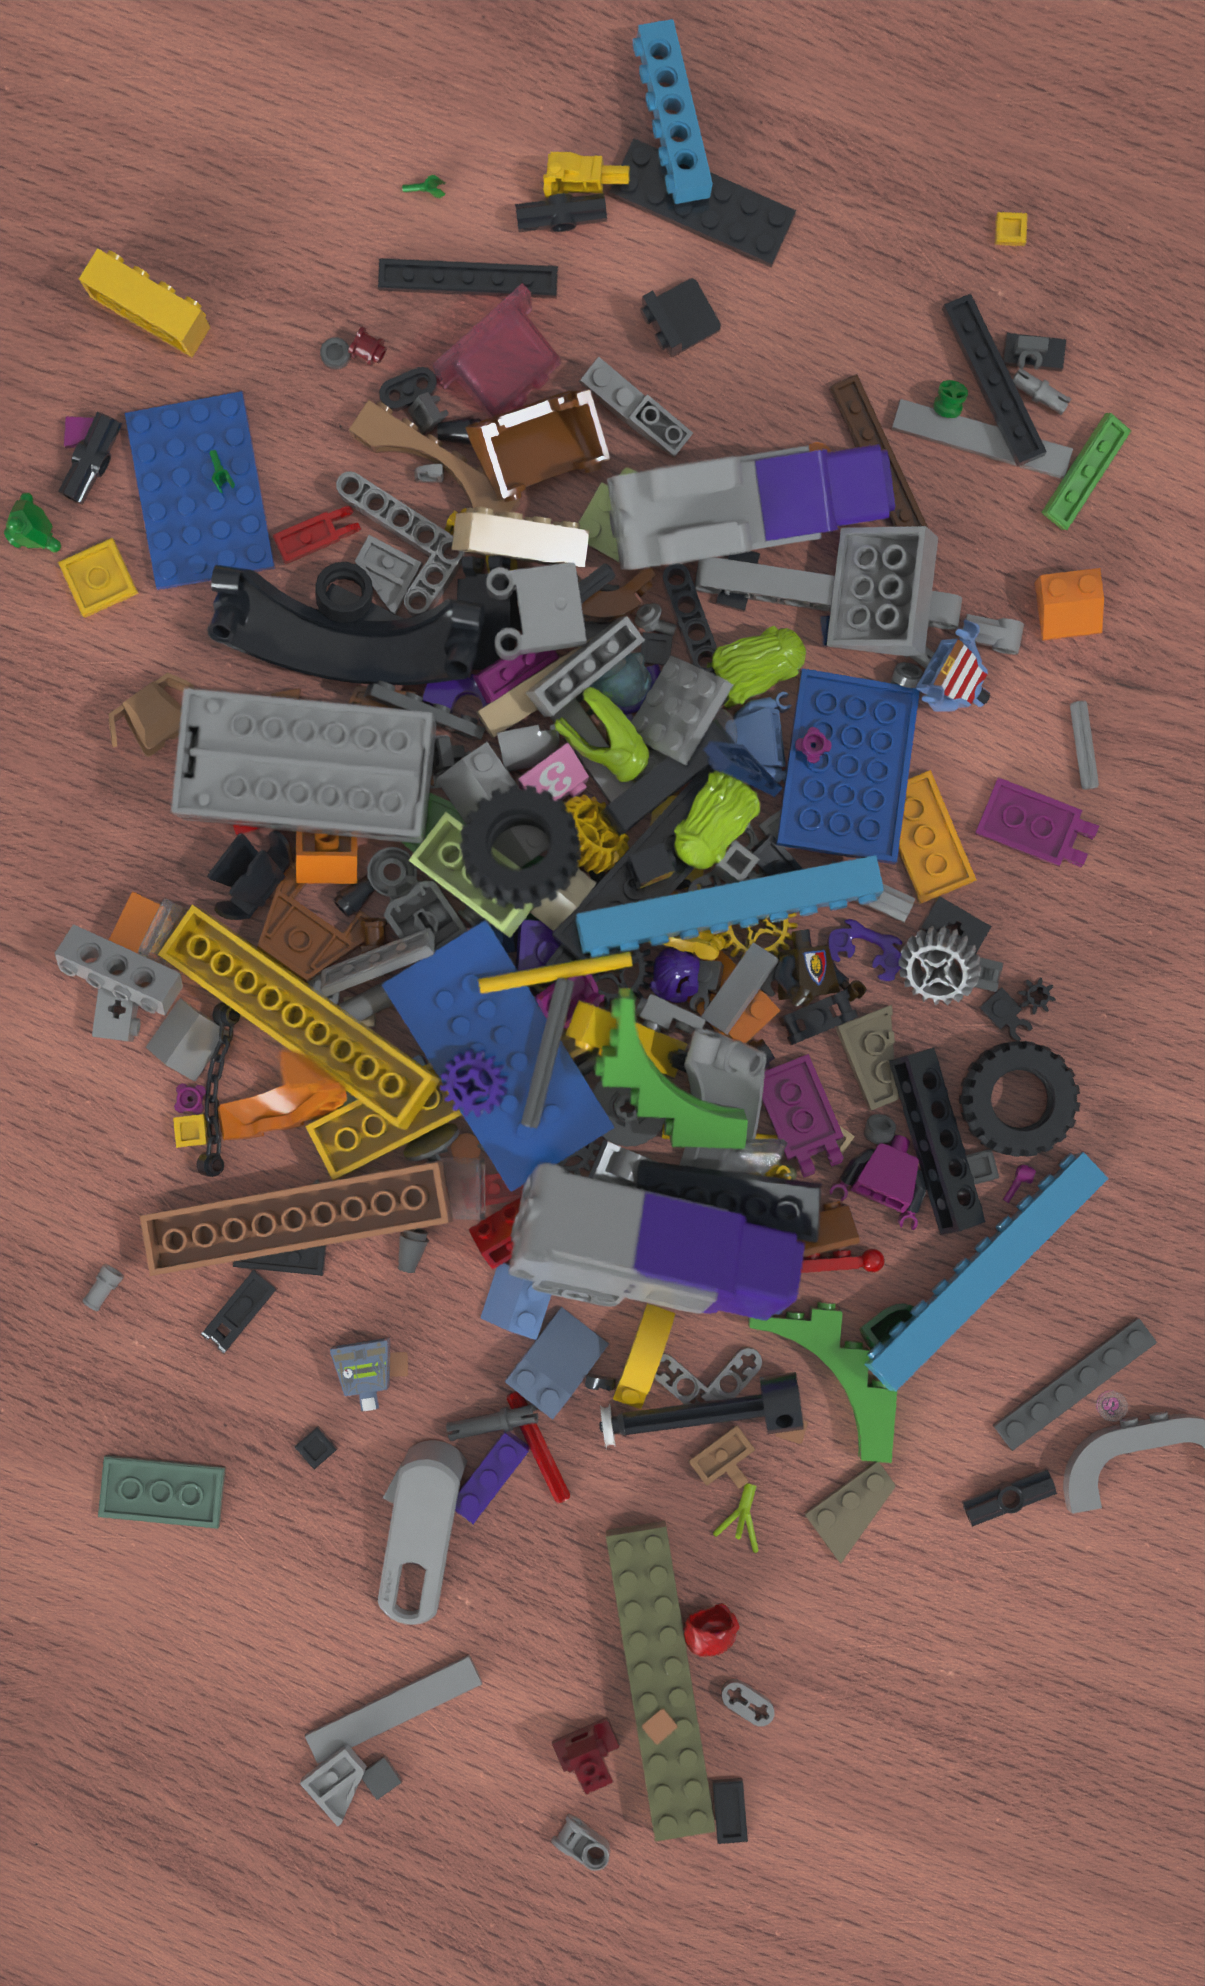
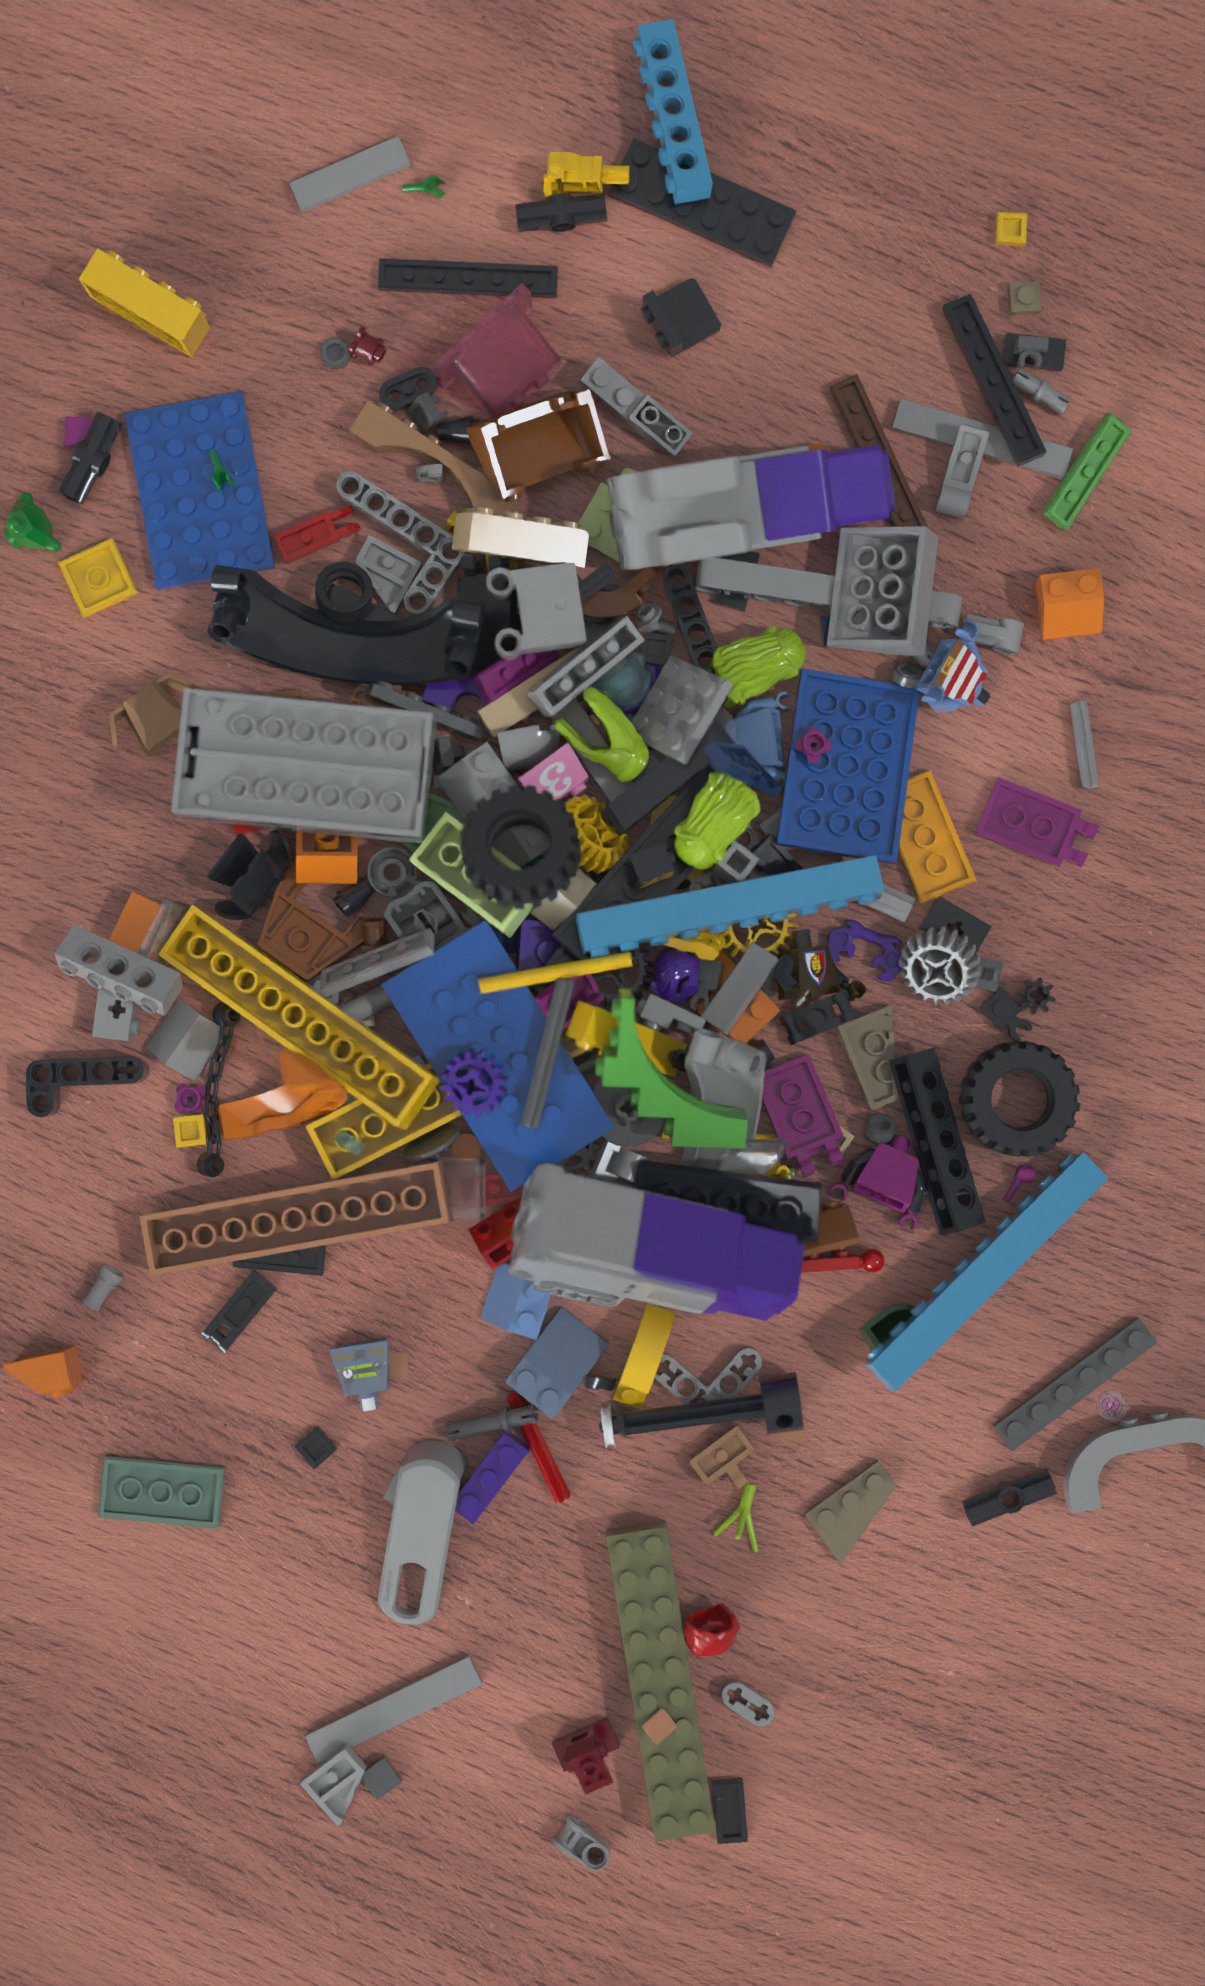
dark grey cone [398,1228,429,1273] -> none
bright green arch [748,1302,897,1463] -> none
green wheel [933,380,968,418] -> none
dark grey tile [966,1149,999,1185] -> none
none -> orange slope [3,1346,83,1398]
none -> black beam [26,1056,149,1117]
none -> light grey tile [289,136,411,213]
none -> clear light blue tile [334,1130,365,1156]
none -> light grey plate [935,423,990,519]
none -> dark tan plate [1008,281,1042,316]

